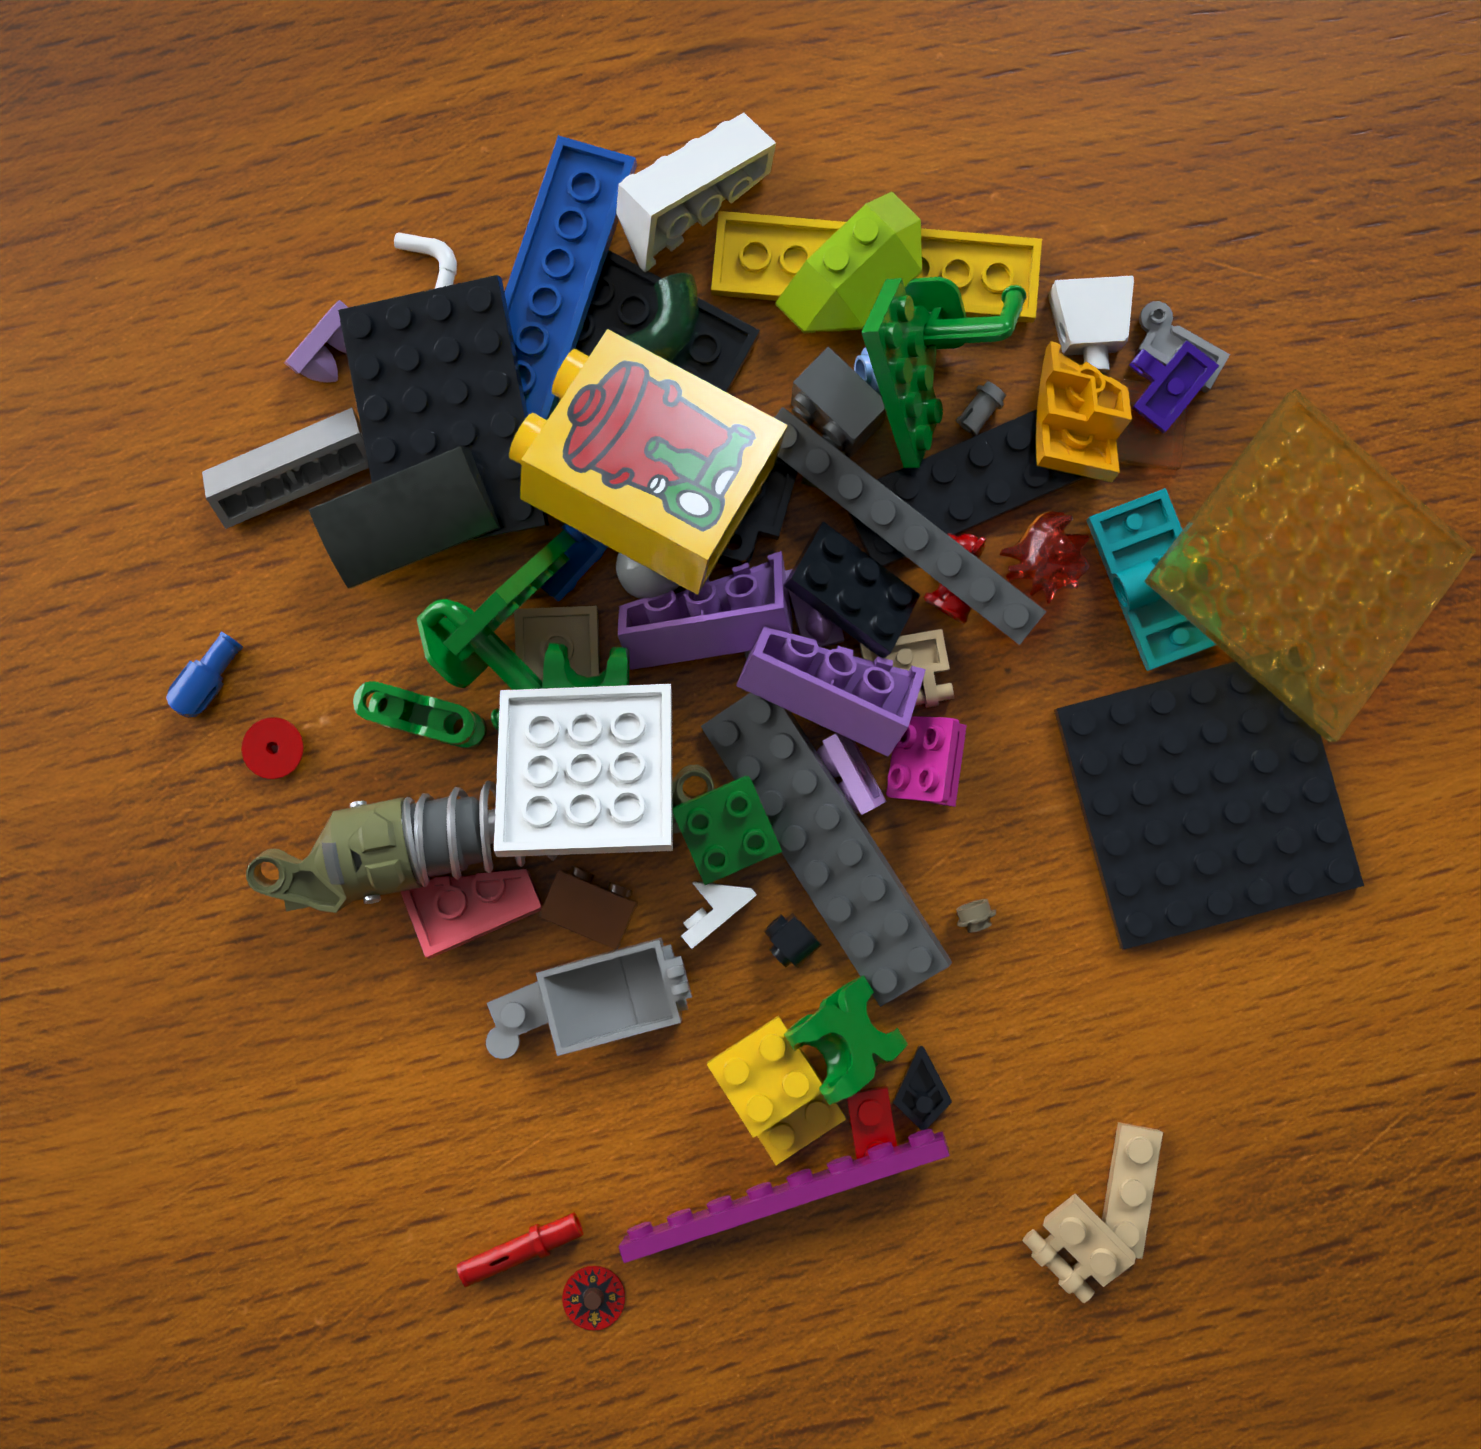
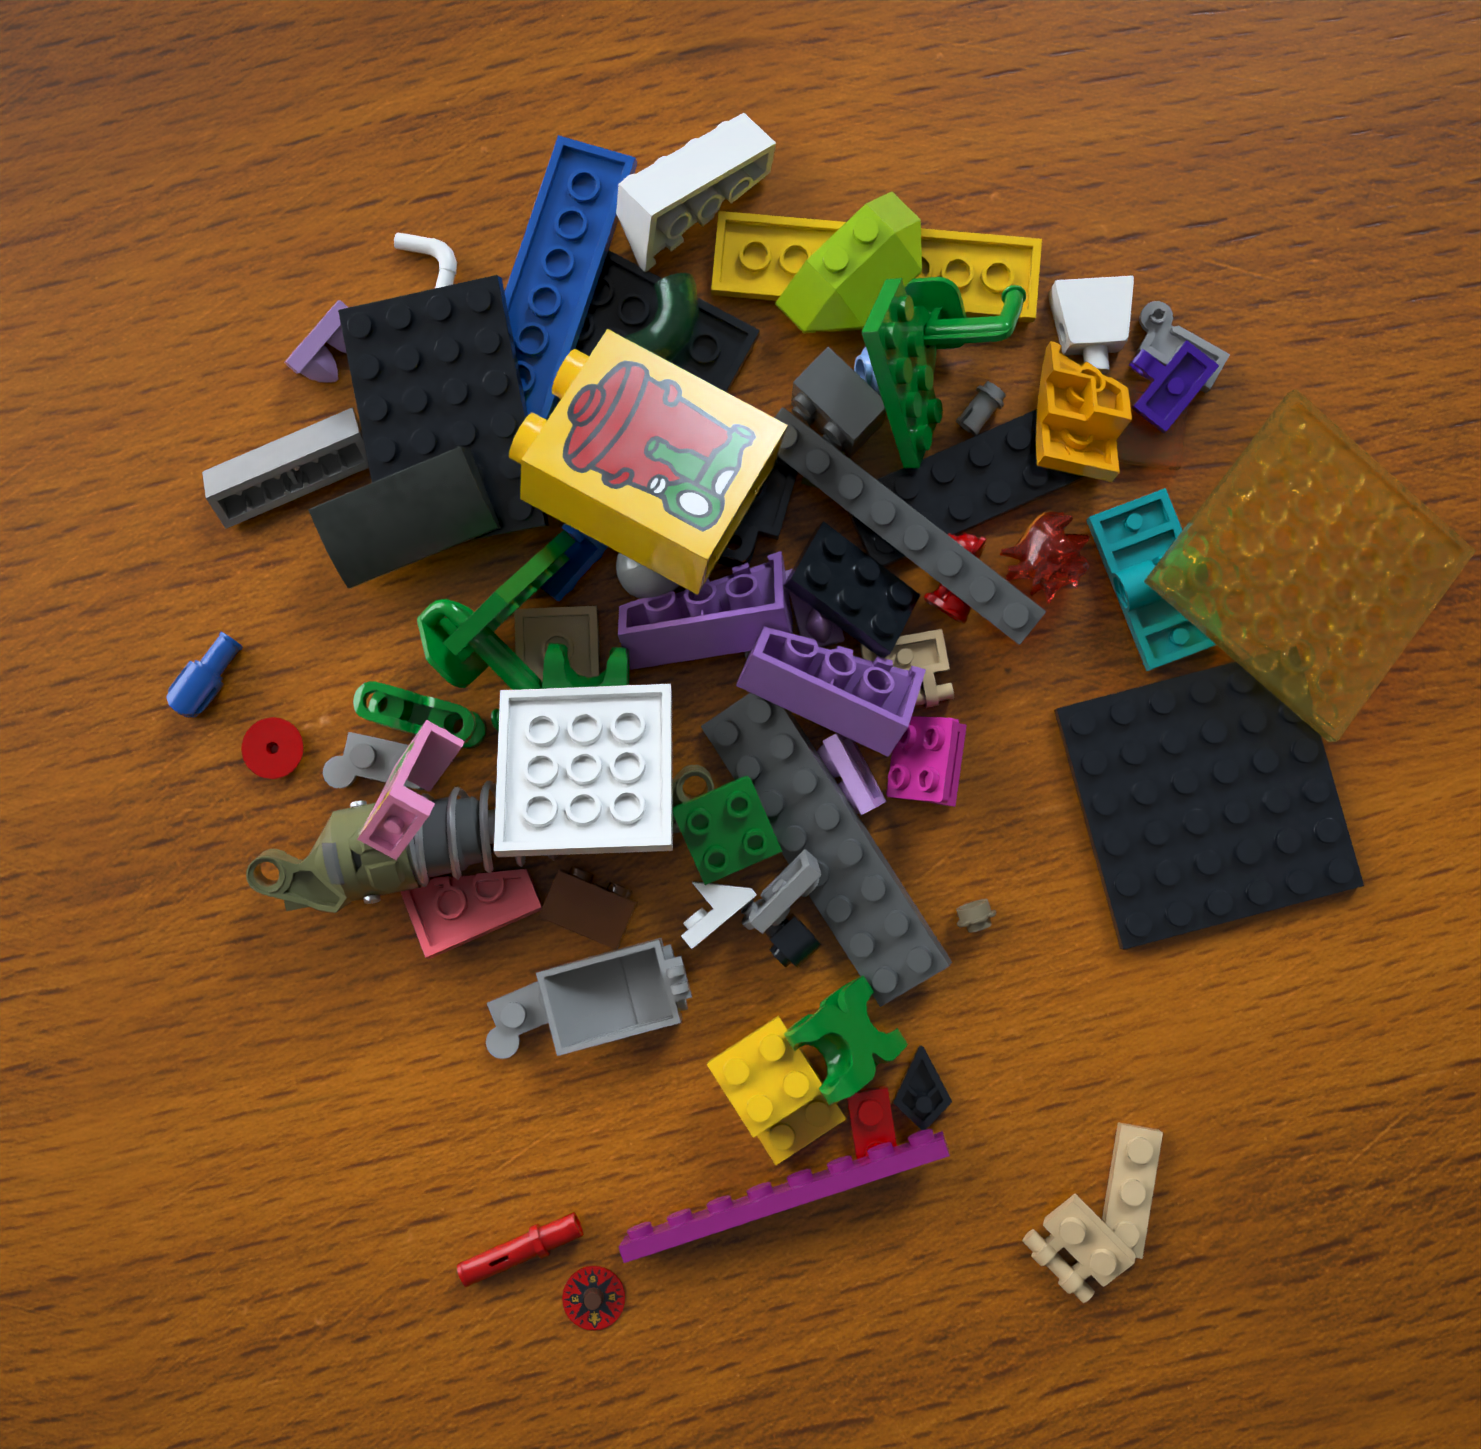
none -> light grey hinge [323,732,423,790]
none -> bright pink panel [357,720,465,860]
none -> light grey hinge [741,849,821,934]

